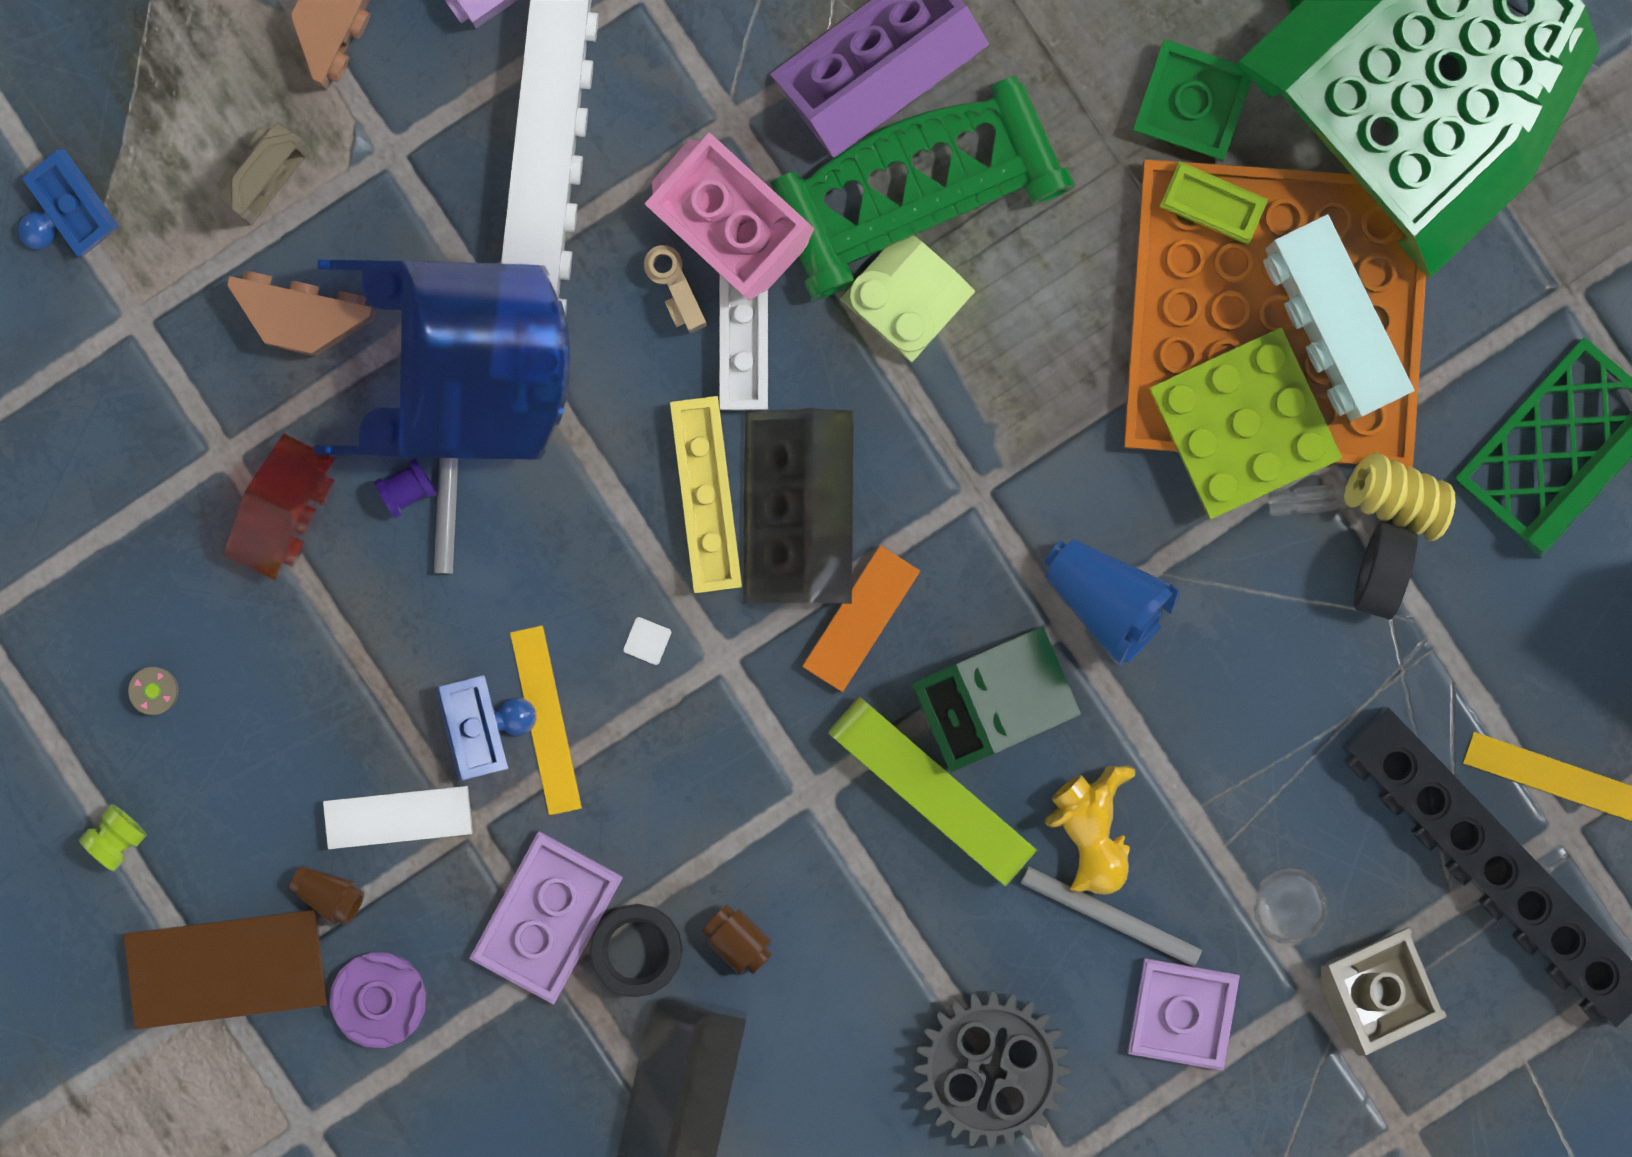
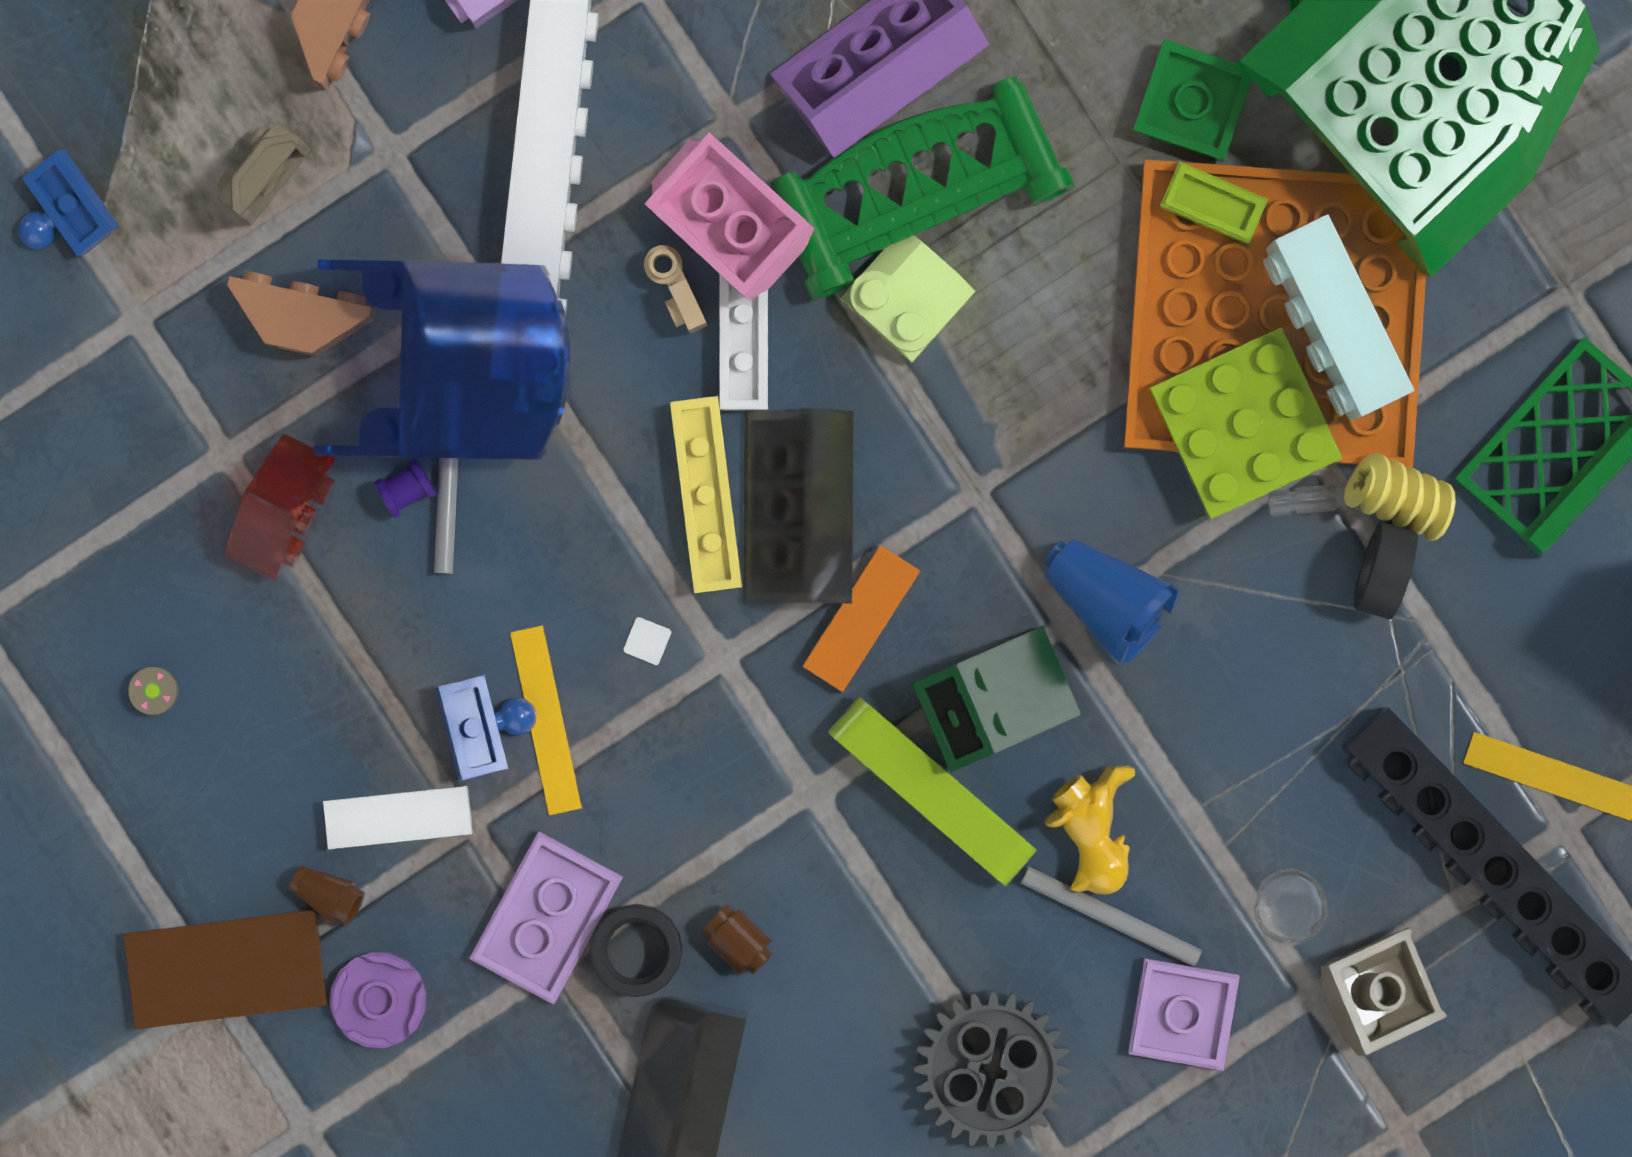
lime wheel [79,804,147,872] -> none

